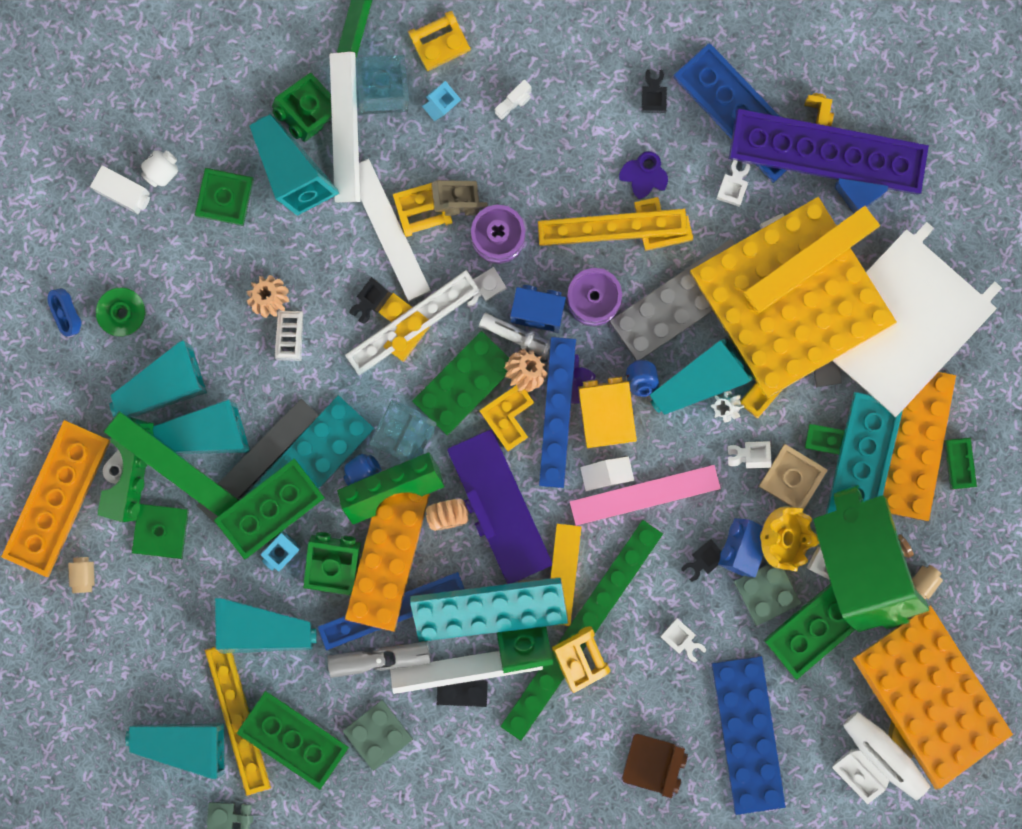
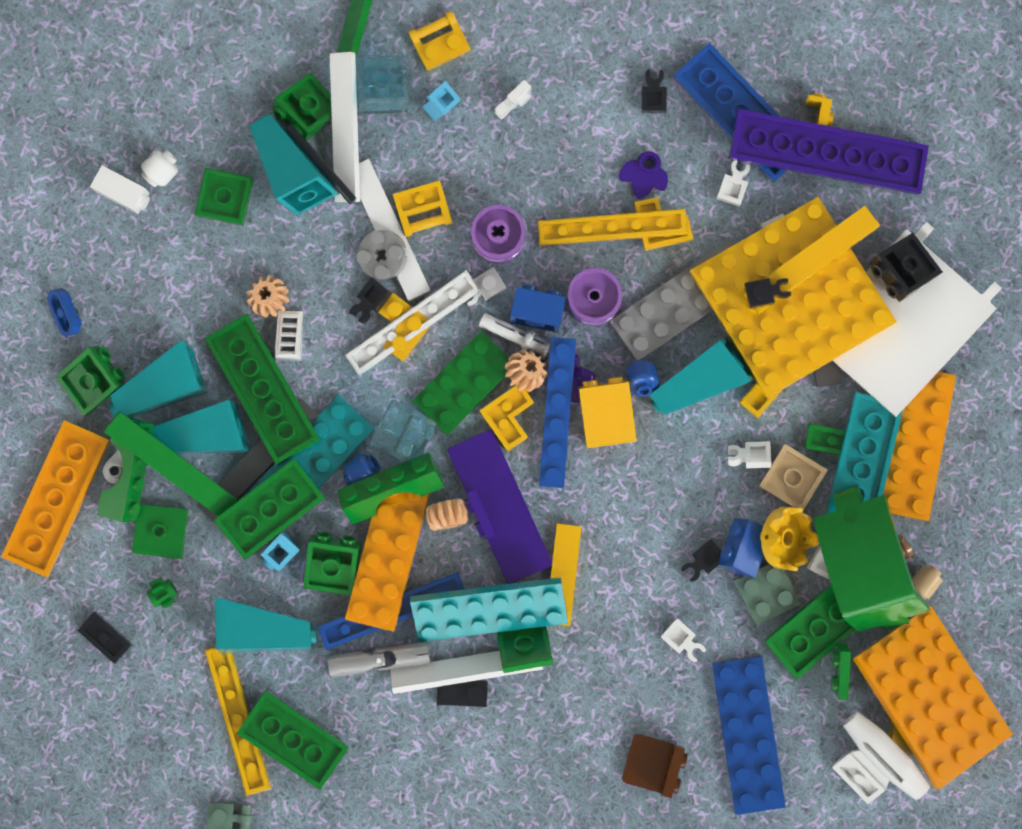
tan brick [68,557,95,593] -> none
green dish [96,288,146,337] -> none
teal slope [125,723,225,779] -> none
sand green plate [343,699,413,771] -> none
dark tan bracket [431,180,488,216] -> none
green plate [500,520,663,741] -> none
yellow plate [552,626,611,693] -> none
bright pink tile [570,465,721,526] -> none
white slope [580,456,634,491] -> none
white gear [711,390,744,422] -> none
blue slope [835,178,888,213] -> none
green plate [944,437,977,490] -> none
none -> green plate [55,345,126,416]
none -> black plate [77,611,133,664]
none -> green gear [147,578,178,609]
none -> green plate [204,313,321,466]
none -> black bar [285,124,357,204]
none -> light grey plate [356,230,407,280]
none -> black plate [744,278,791,309]
none -> green plate [830,643,851,700]
none -> black plate [870,233,943,303]

